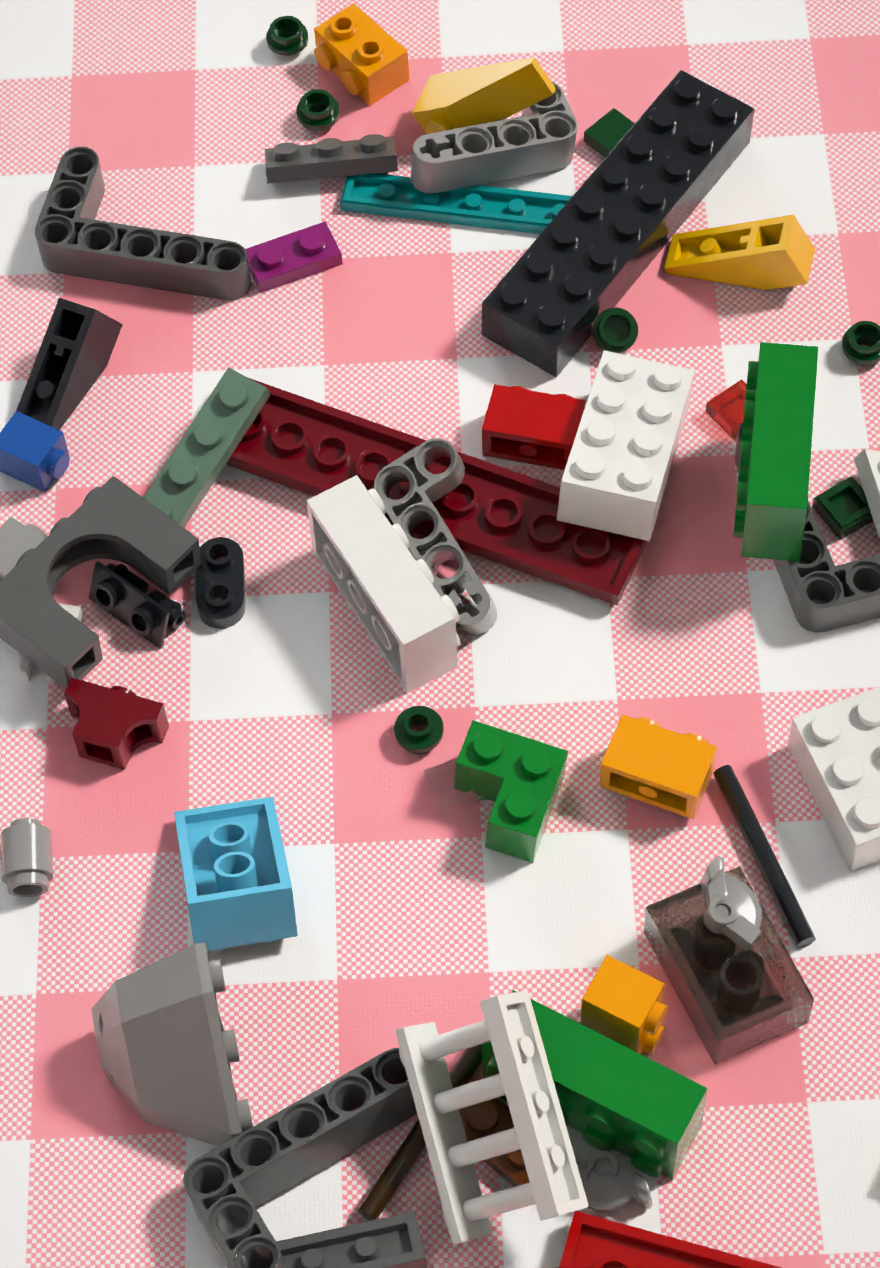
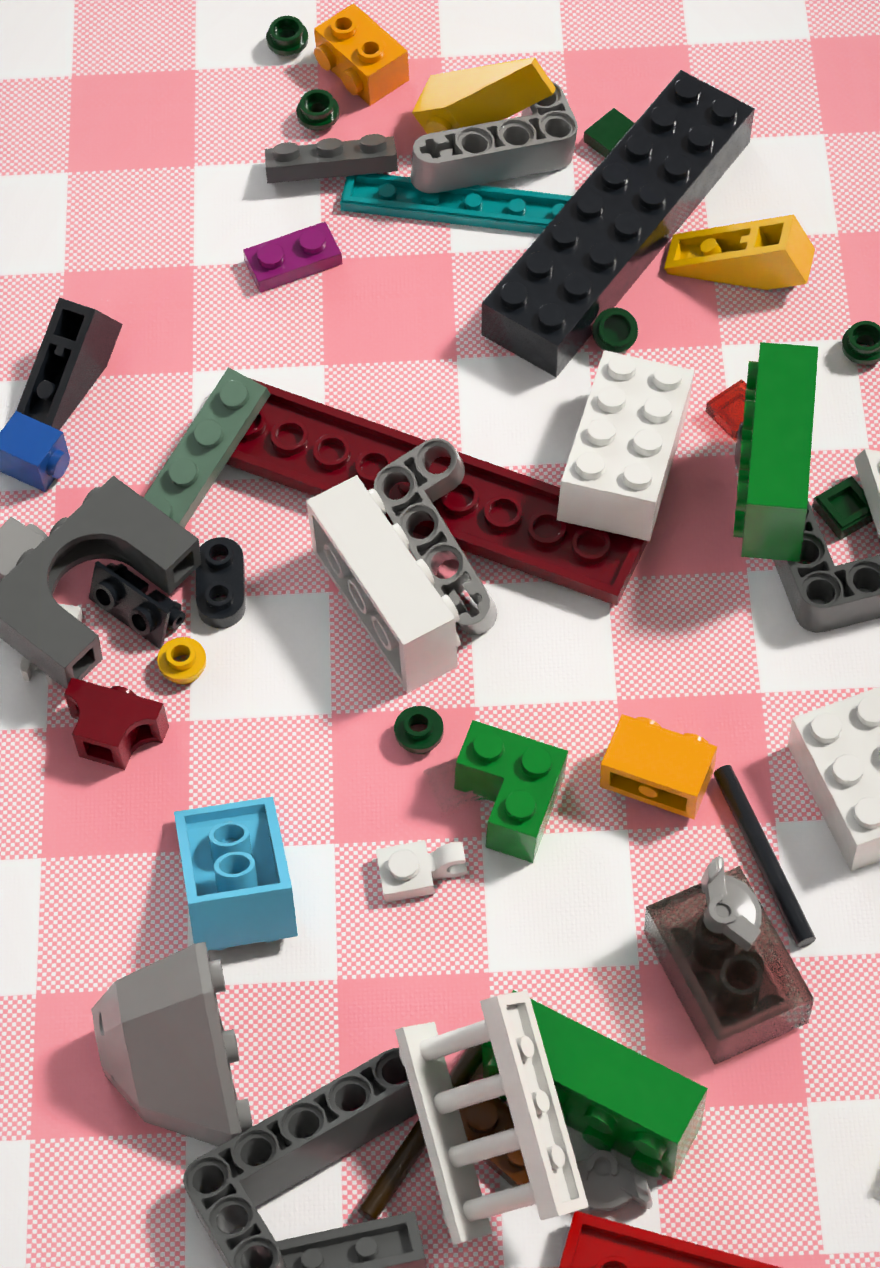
light grey brick [0,818,53,897] -> none
dark grey beam [35,146,251,300] -> none
red brick [482,384,585,470] -> none
light orange brick [581,955,668,1055] -> none
none -> yellow plate [157,637,207,685]
none -> white plate [375,840,468,903]

